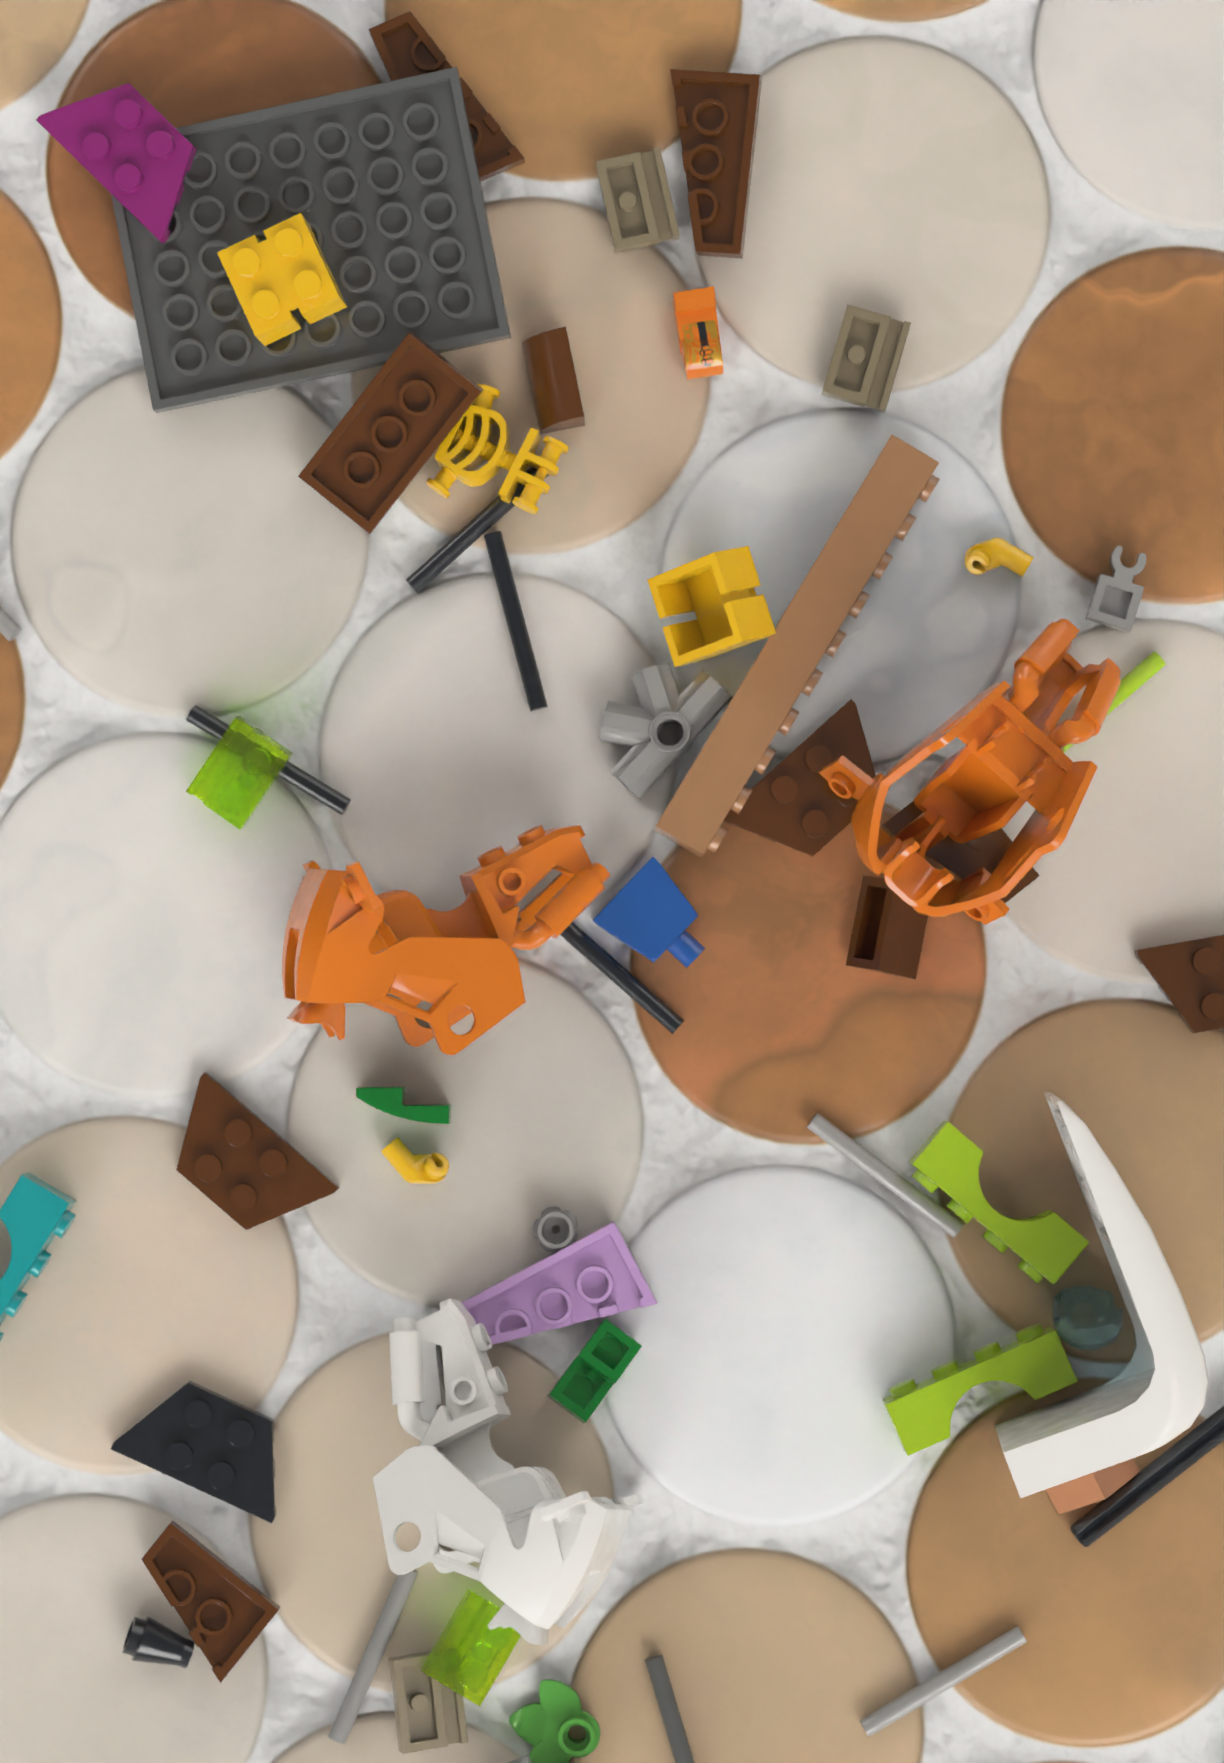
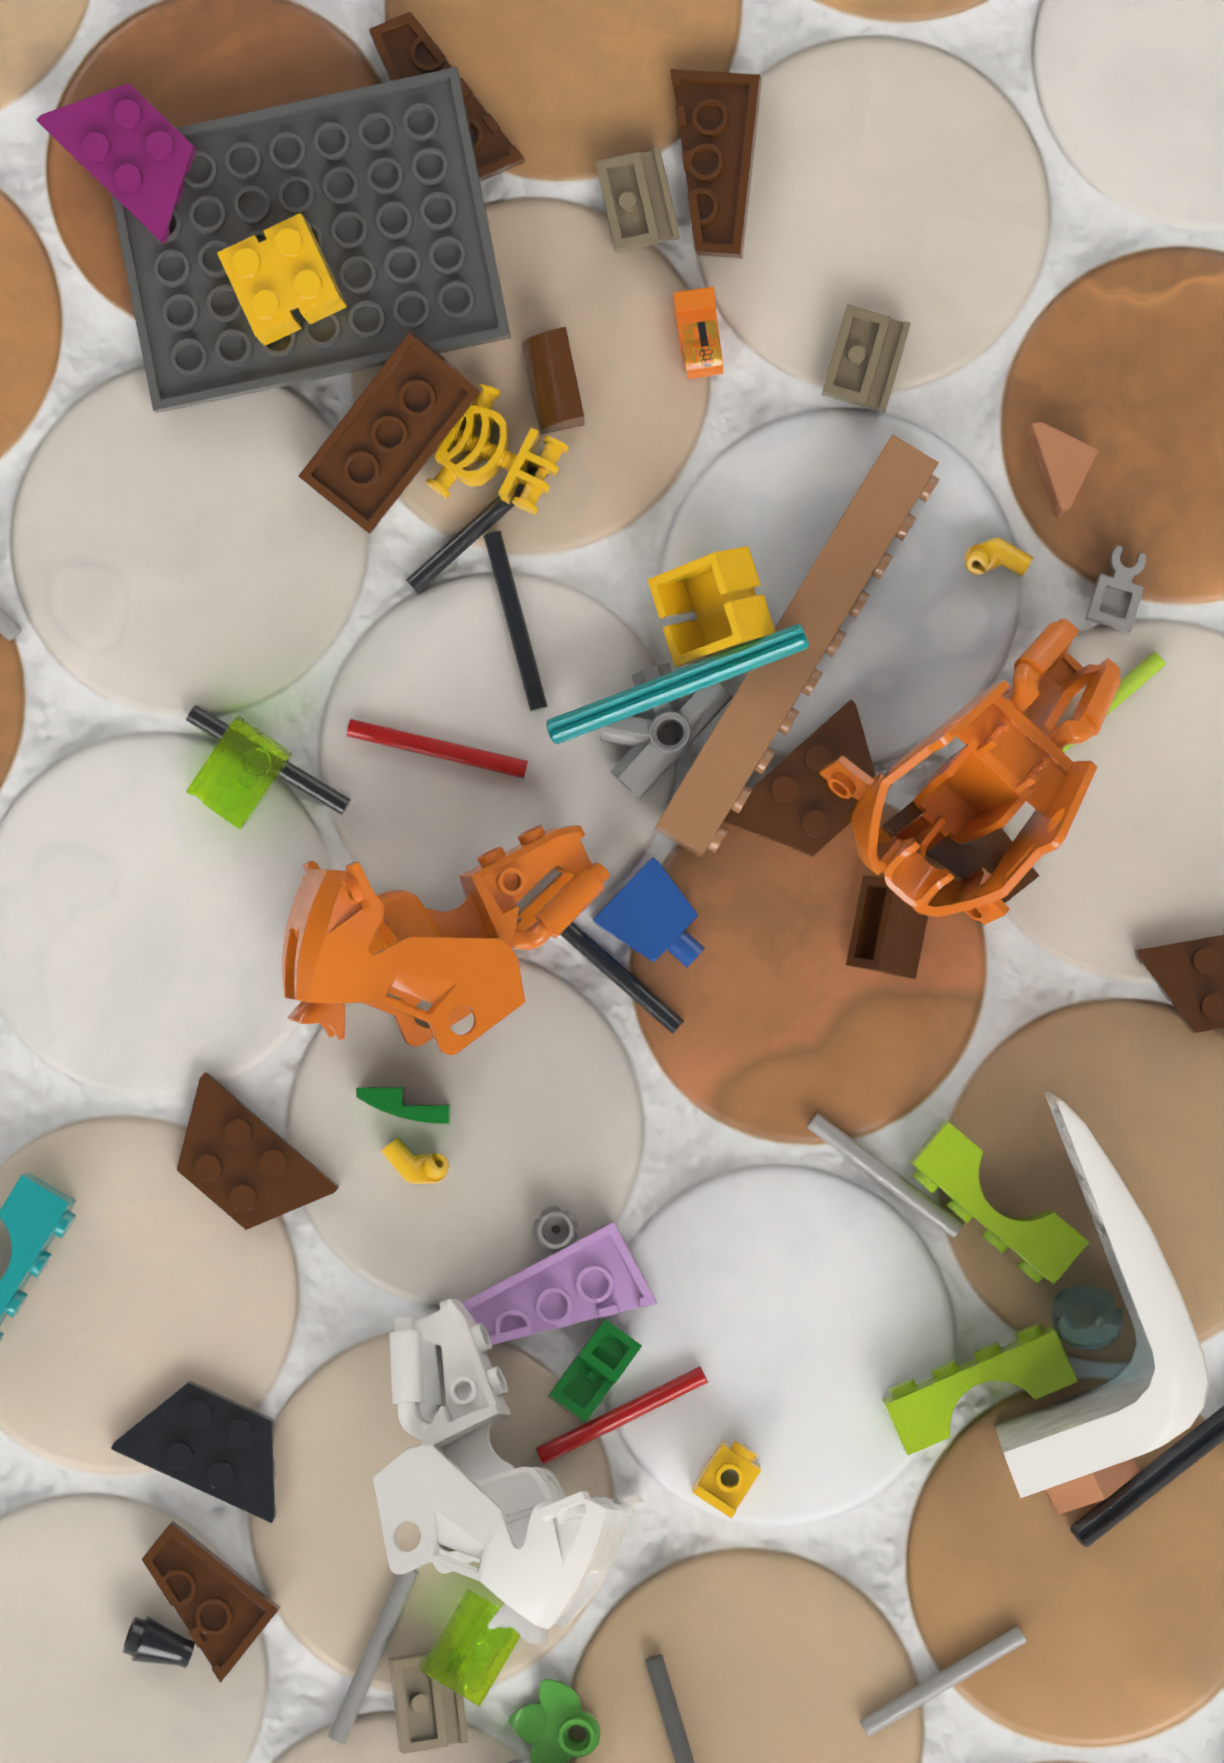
none -> red bar [346,719,528,778]
none -> red piece [536,1366,708,1465]
none -> teal axle [546,624,809,744]
none -> yellow brick [692,1440,761,1519]
none -> nougat slope [1027,421,1099,517]

